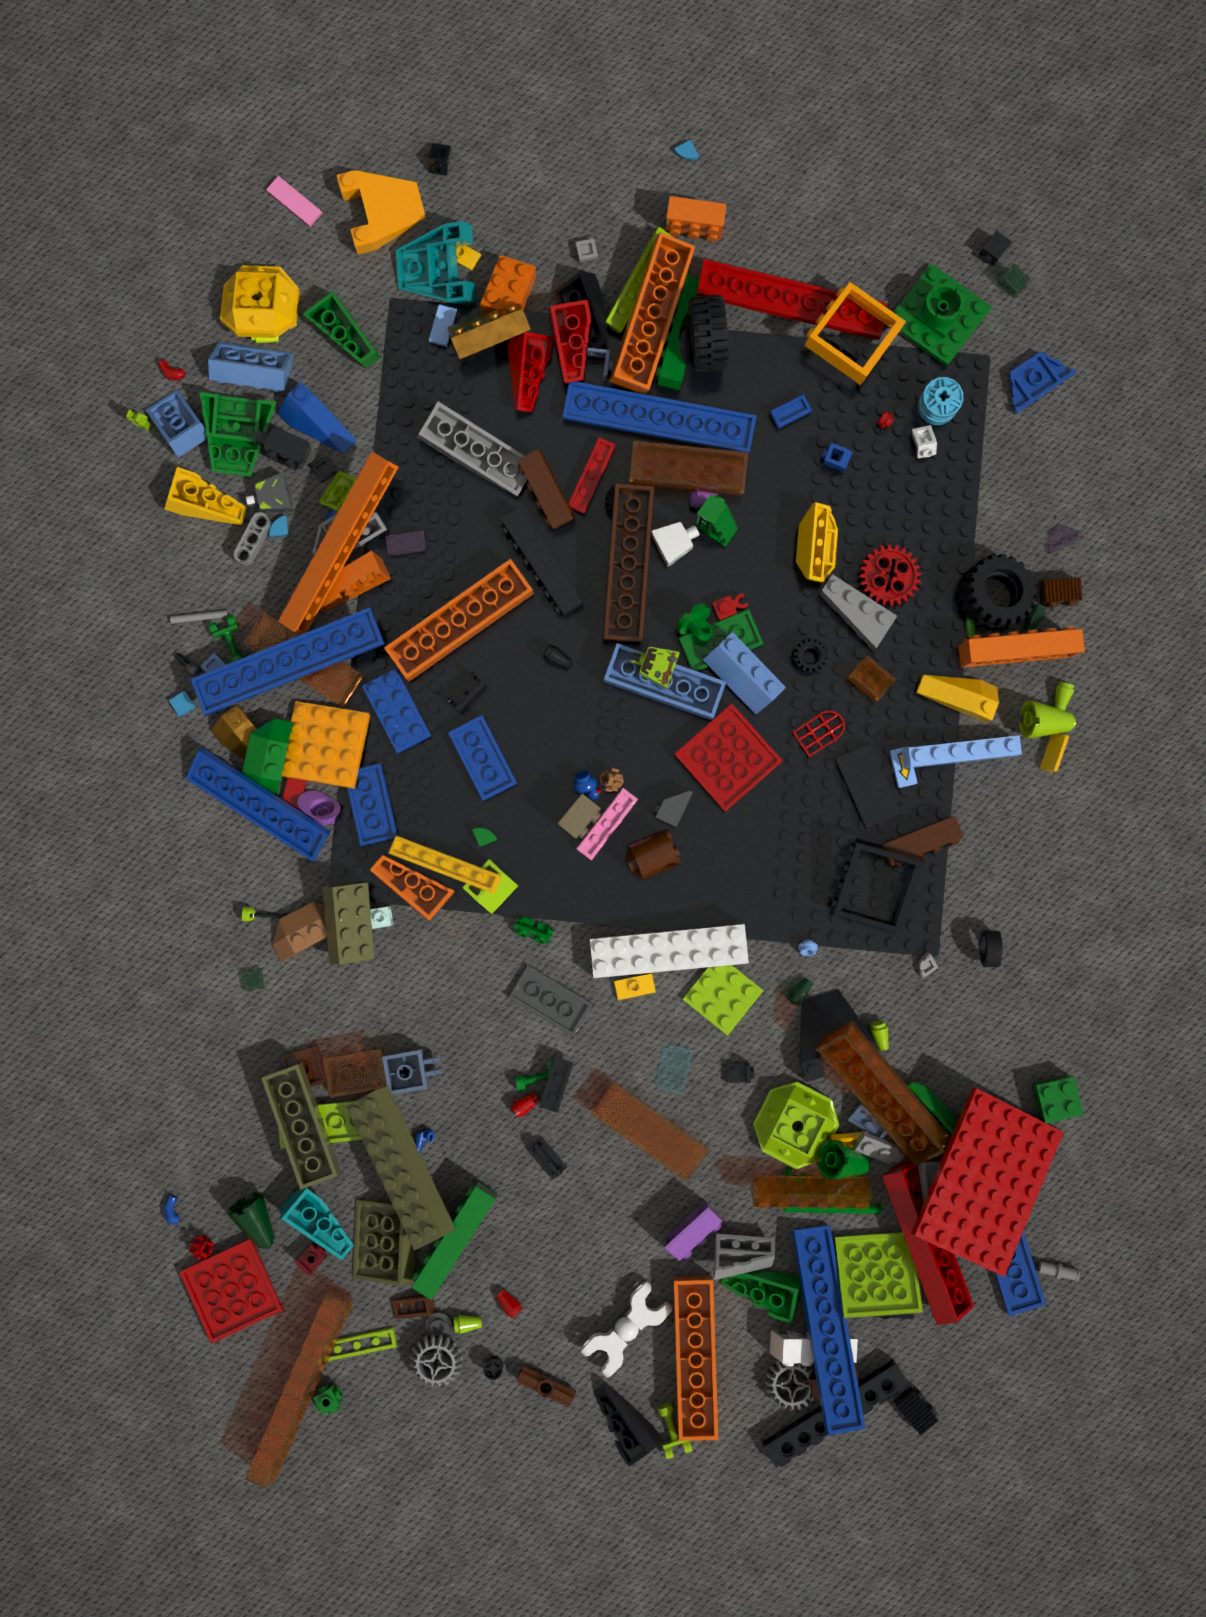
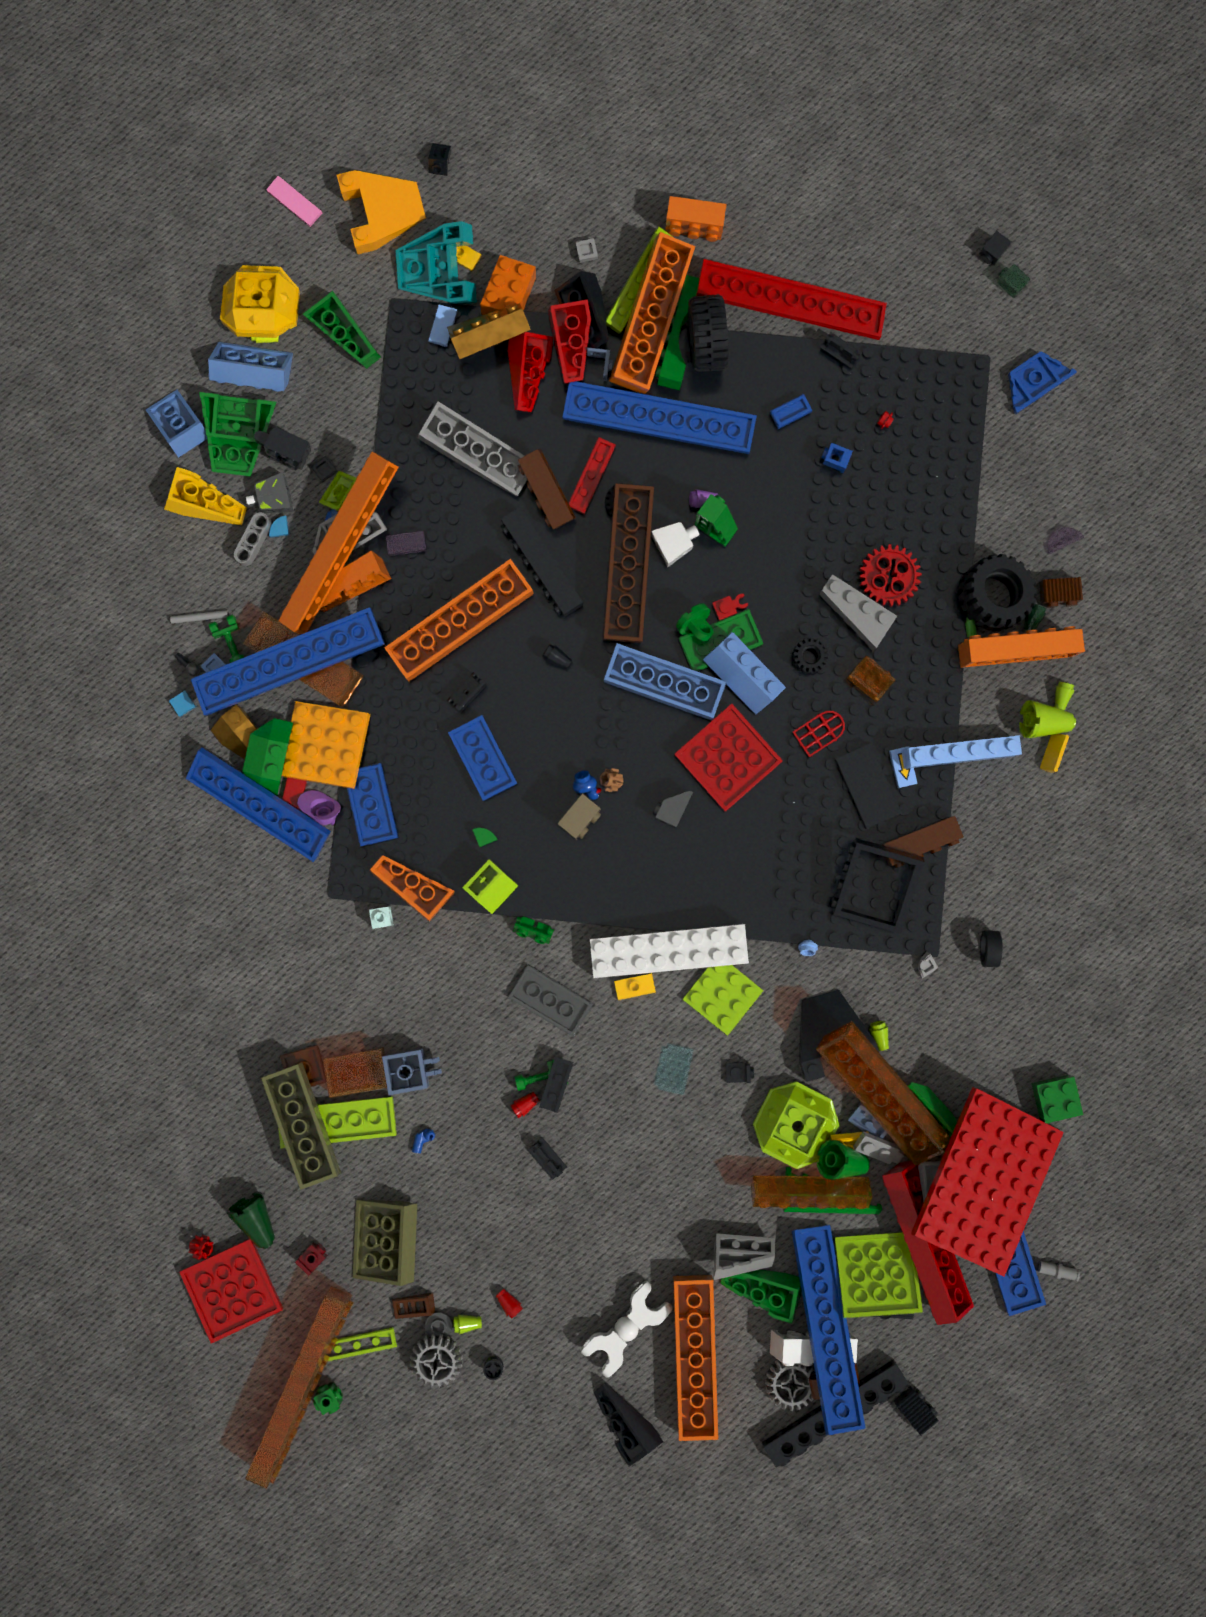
lime plate [126,410,151,431] -> none
red arm [158,360,185,381] -> none
blue arm [163,1194,180,1224] -> none
hinge [242,906,288,922] -> none
clear green tile [242,969,265,991] -> none
medium nougat wedge [272,901,327,962] -> none
blue wedge [277,382,357,454] -> none
teal wedge [279,1188,354,1261] -> none
olive brick [322,881,375,965] -> none
olive brick [346,1086,455,1250] -> none
blue plate [362,668,432,754] -> none
yellow tile [389,836,502,894] -> none
green brick [412,1180,498,1300] -> none
reddish brown piece [516,1365,576,1407] -> none
bright pink tile [576,788,638,861] -> none
clear orange brick [591,1080,709,1182] -> none
reddish brown cylinder [625,829,681,880] -> none
clear orange brick [629,441,748,496] -> none
torso [631,647,680,690] -> none
lime bar [657,1402,692,1459] -> none
medium lavender slope [663,1201,723,1261] -> none
dark azure tile [674,140,699,160] -> none
clear green cone [786,977,813,1006] -> none
yellow wedge [796,502,838,582] -> none
light orange window [804,282,906,385] -> none
green piece [893,264,992,367] -> none
white bracket [912,425,937,458] -> none
yellow wedge [916,675,999,722] -> none
medium azure wheel [918,377,963,425] -> none

